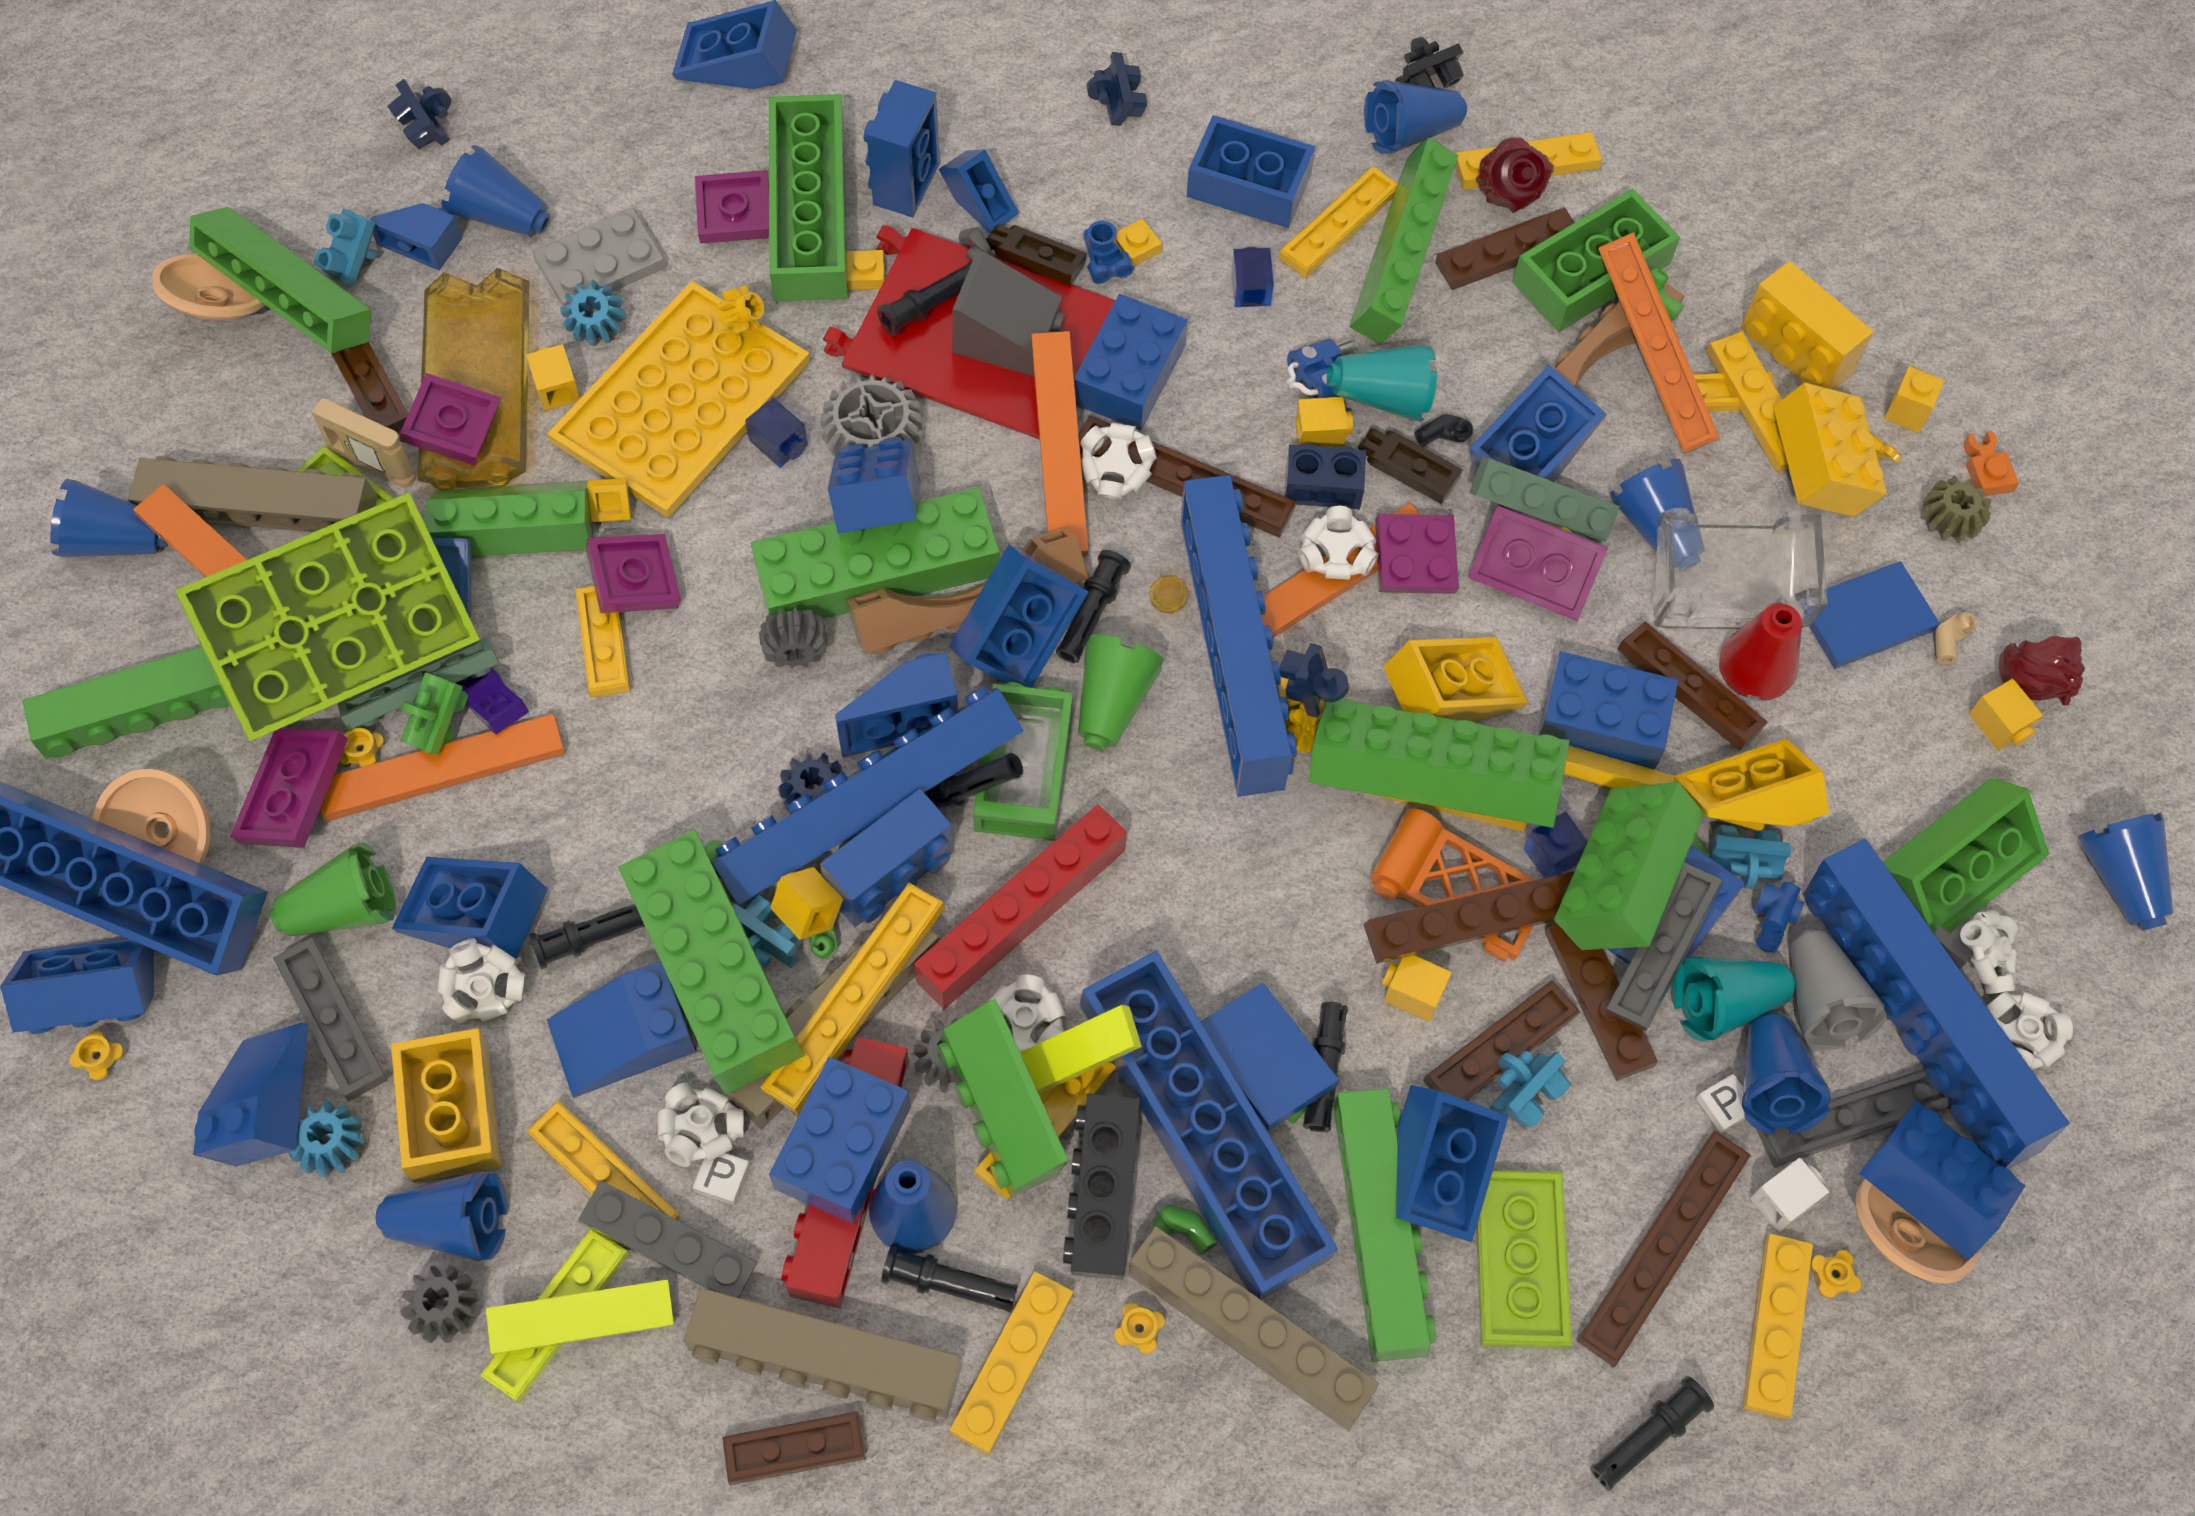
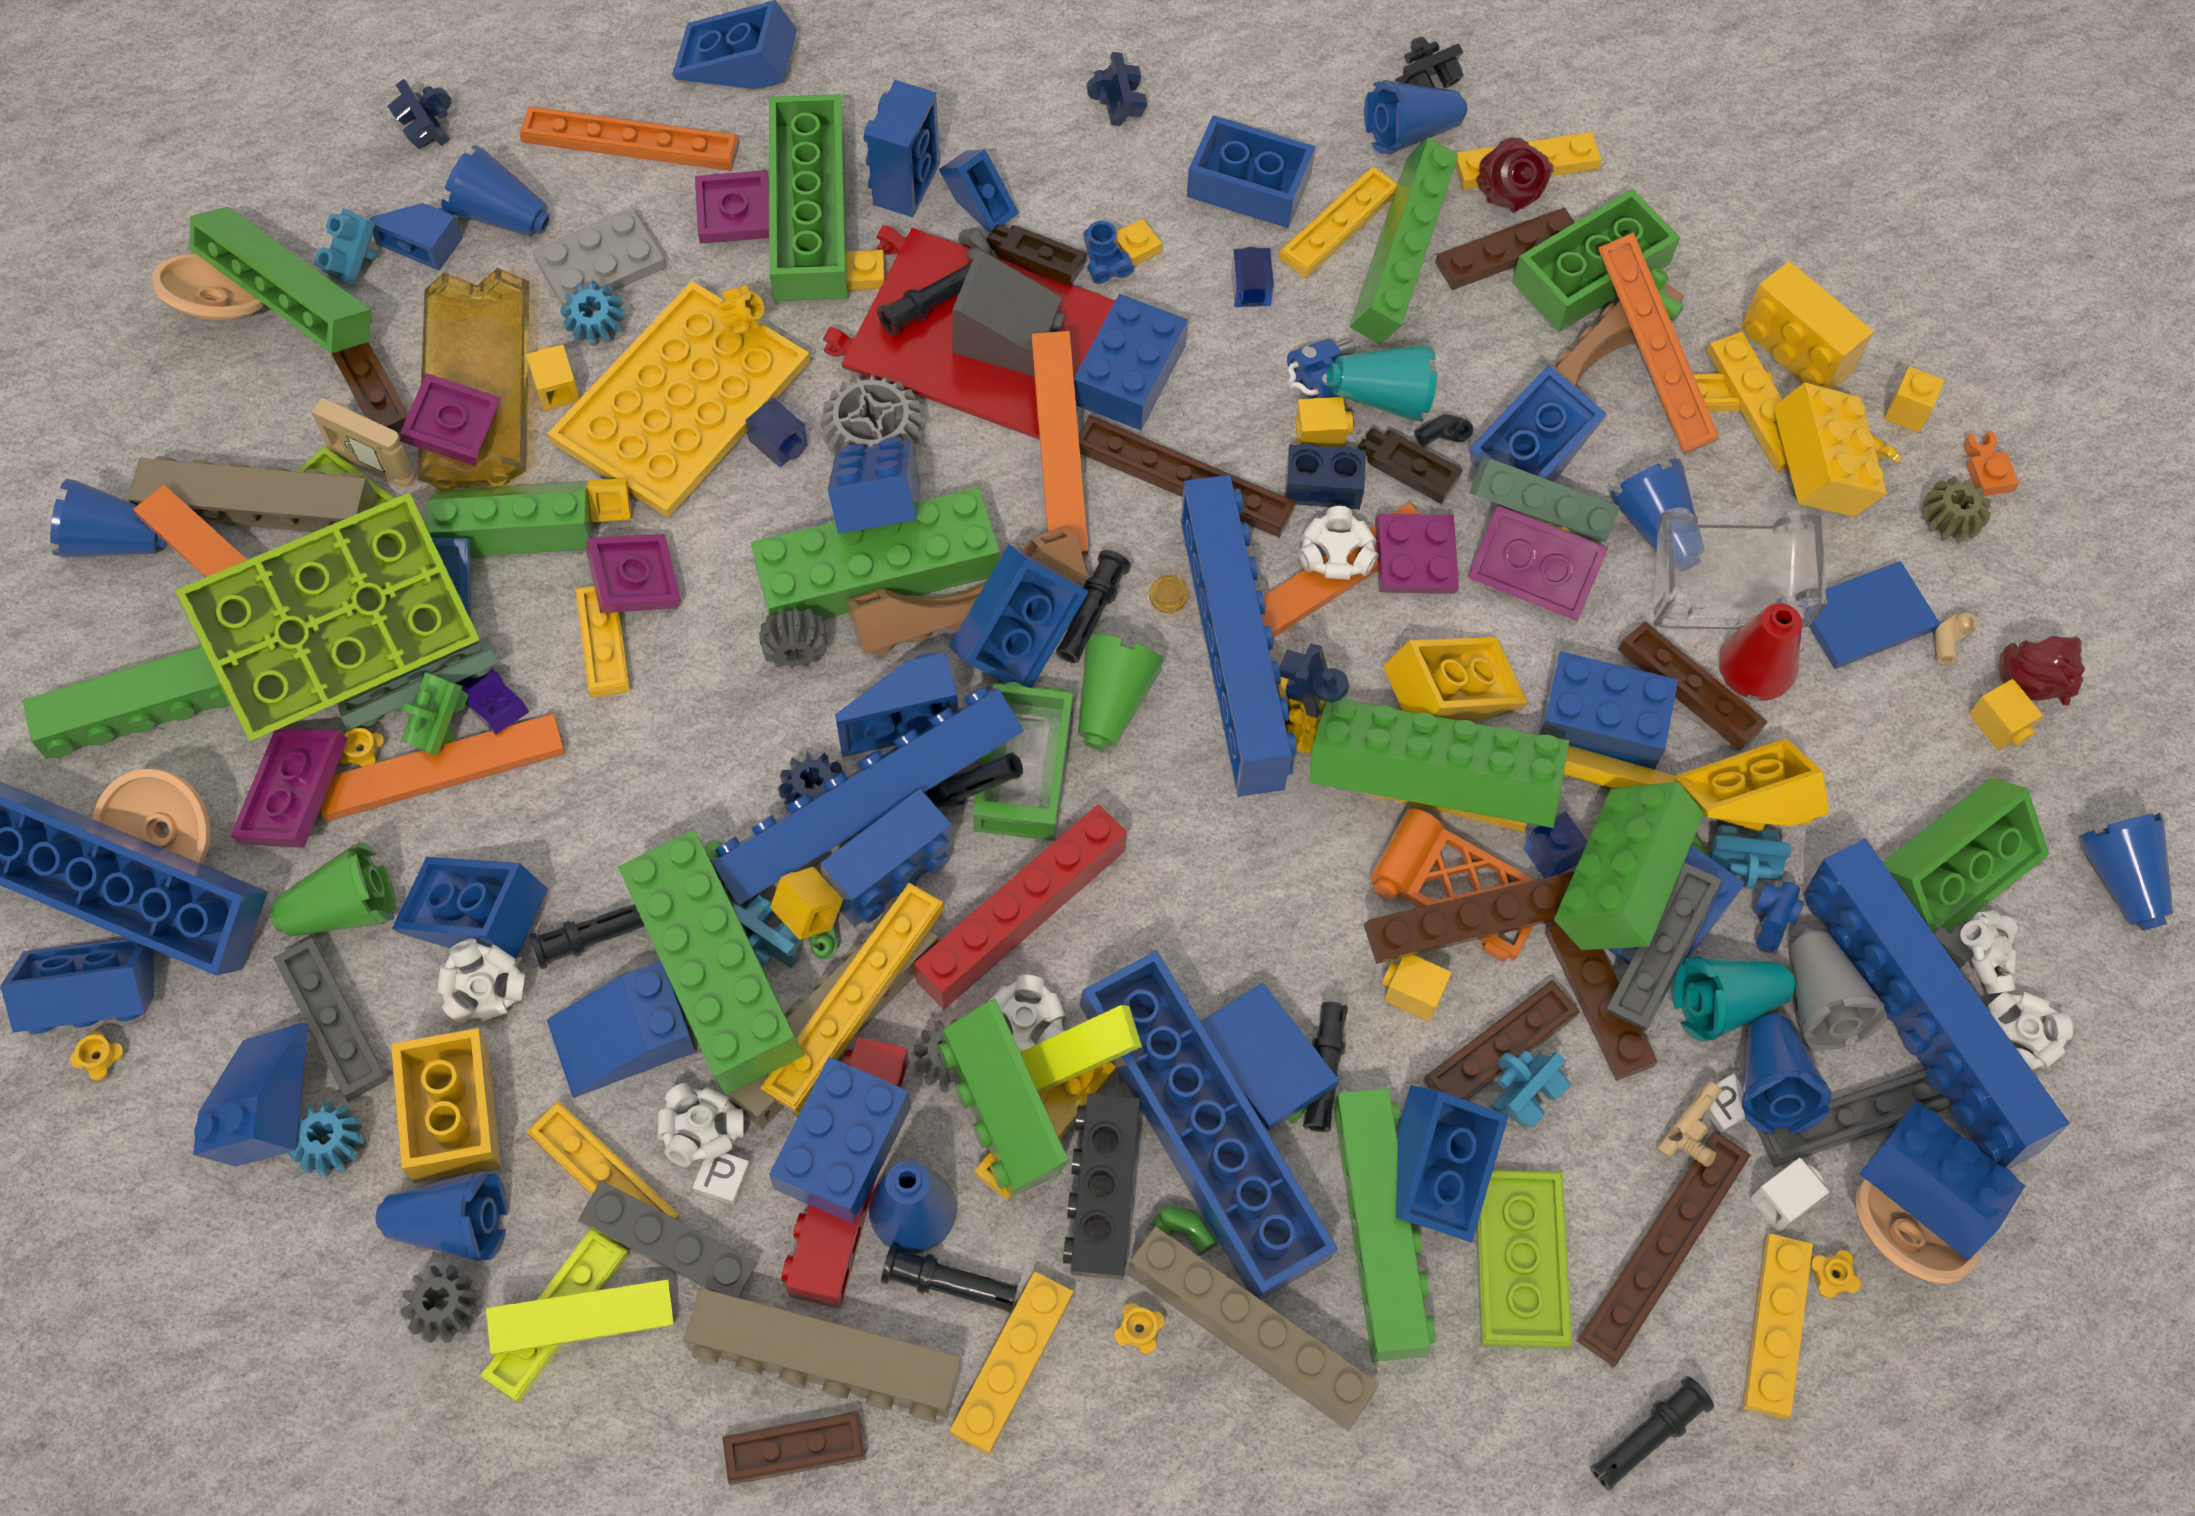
white piece [1080,423,1157,500] -> none
none -> orange tile [519,106,739,171]
none -> tan hose [1657,1080,1722,1167]

